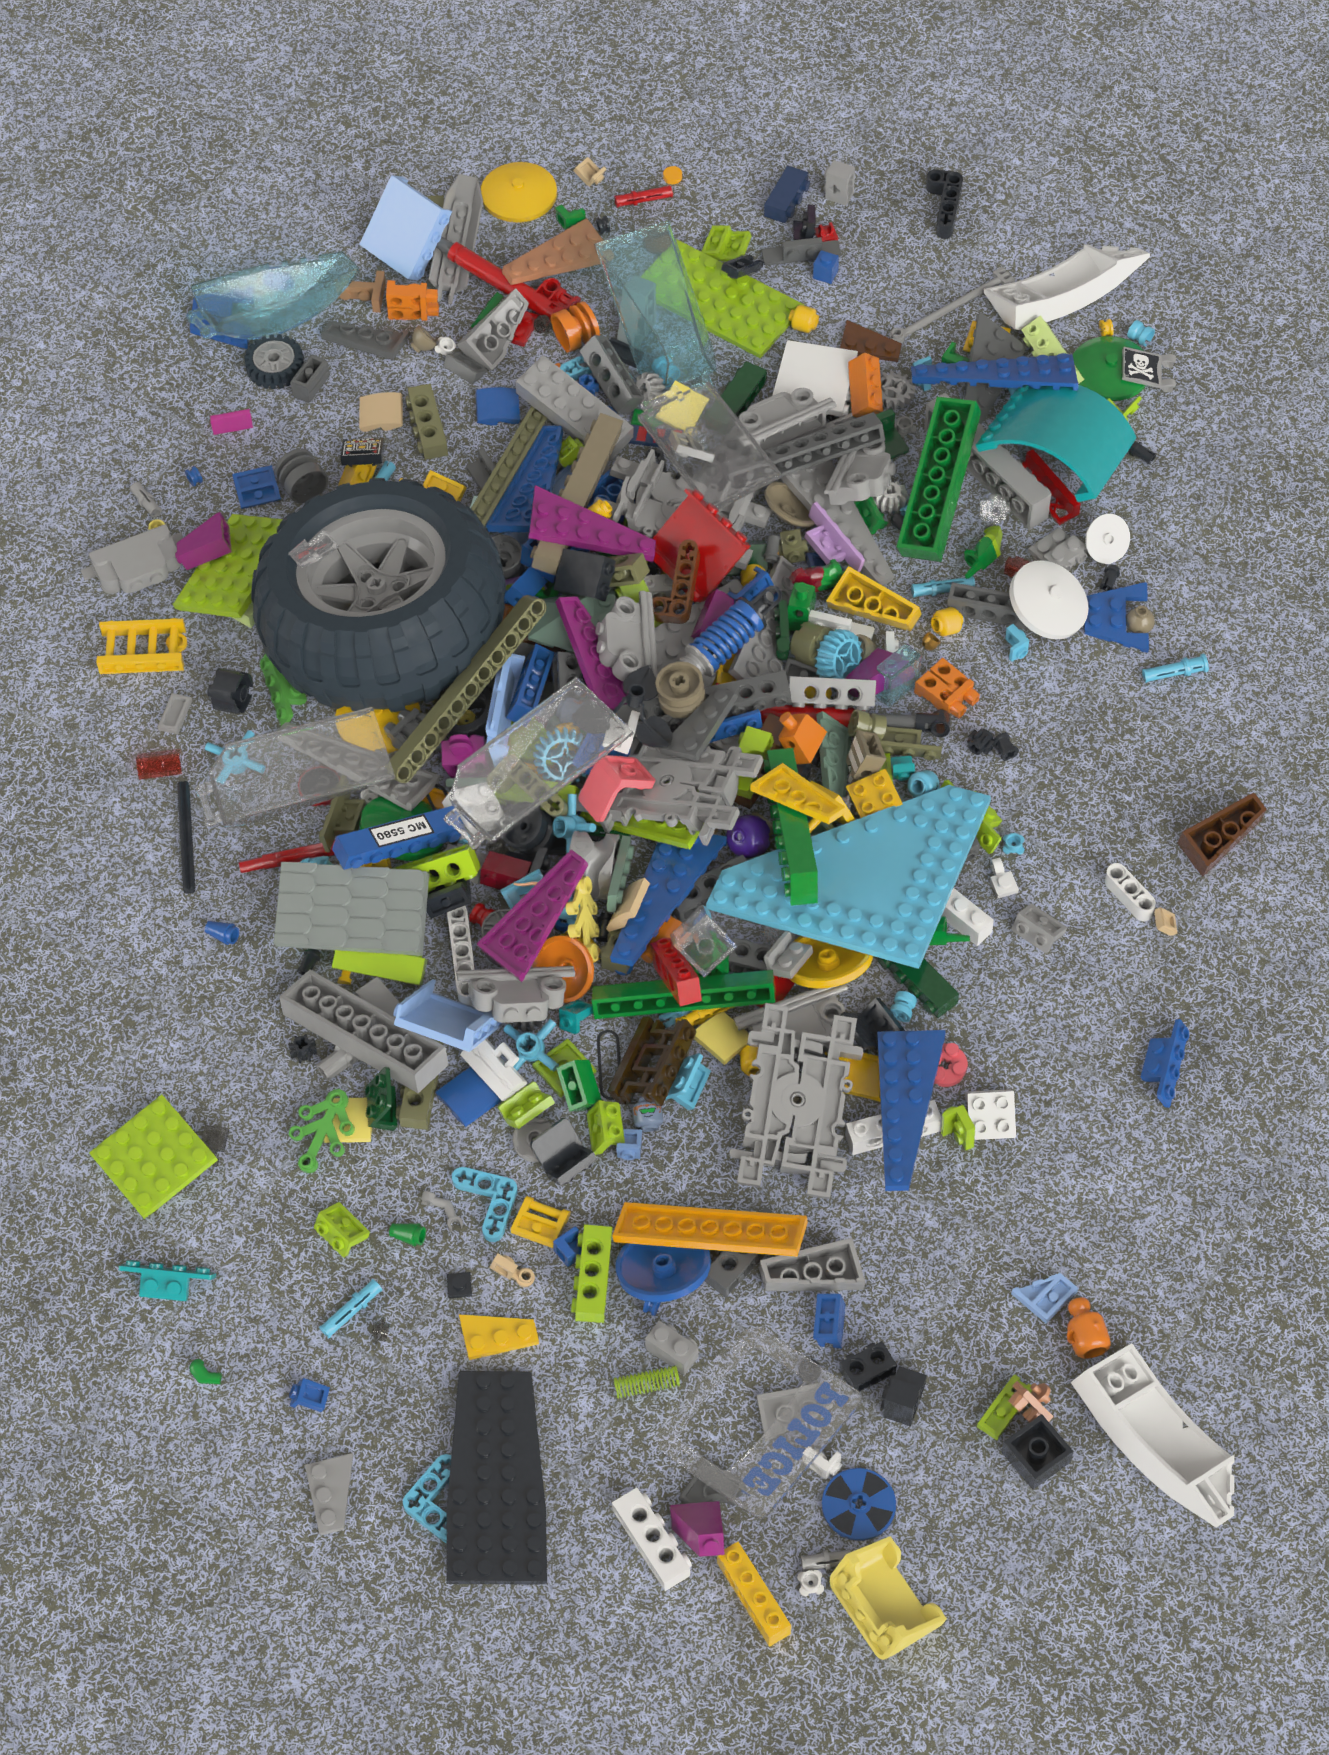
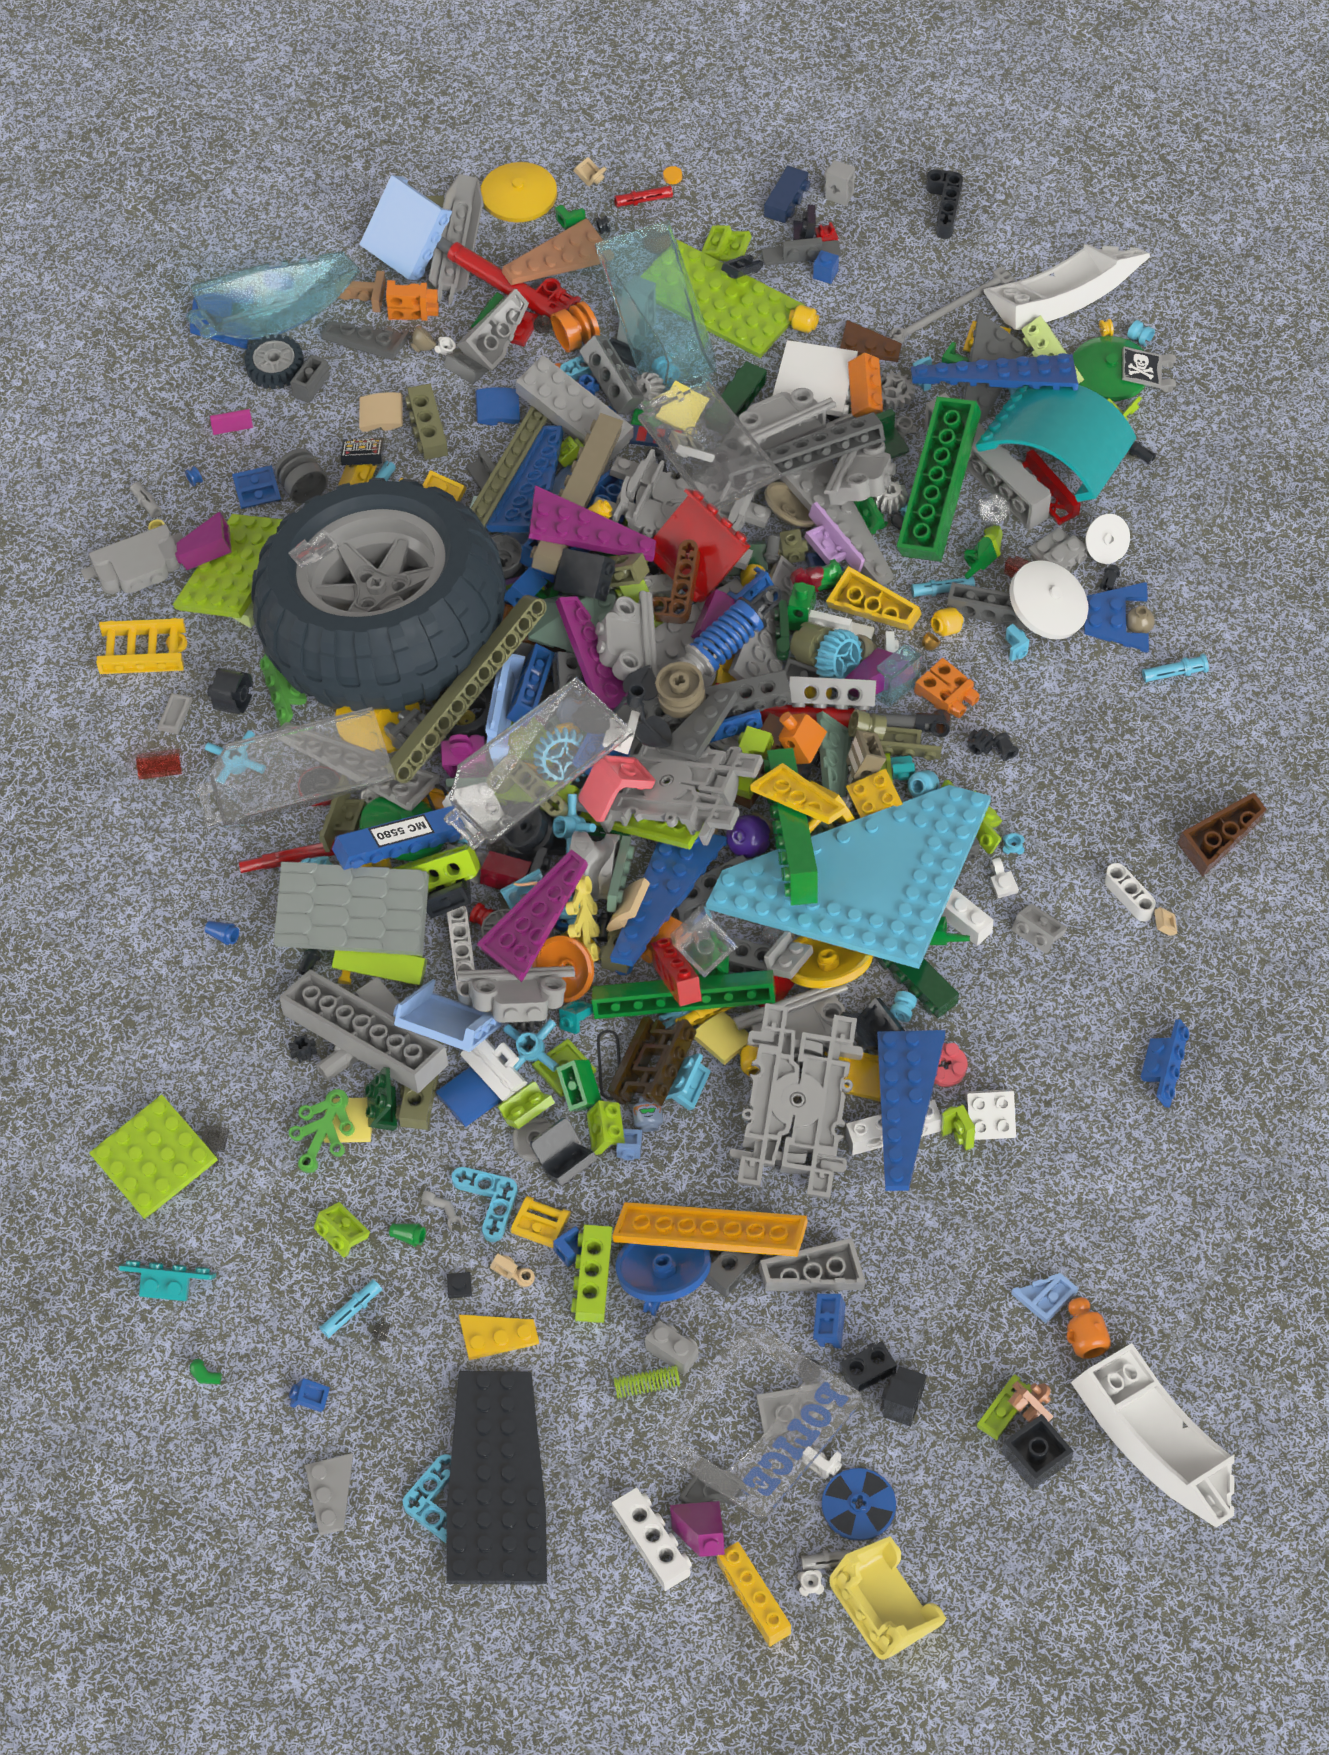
black axle [177,781,196,894] -> none

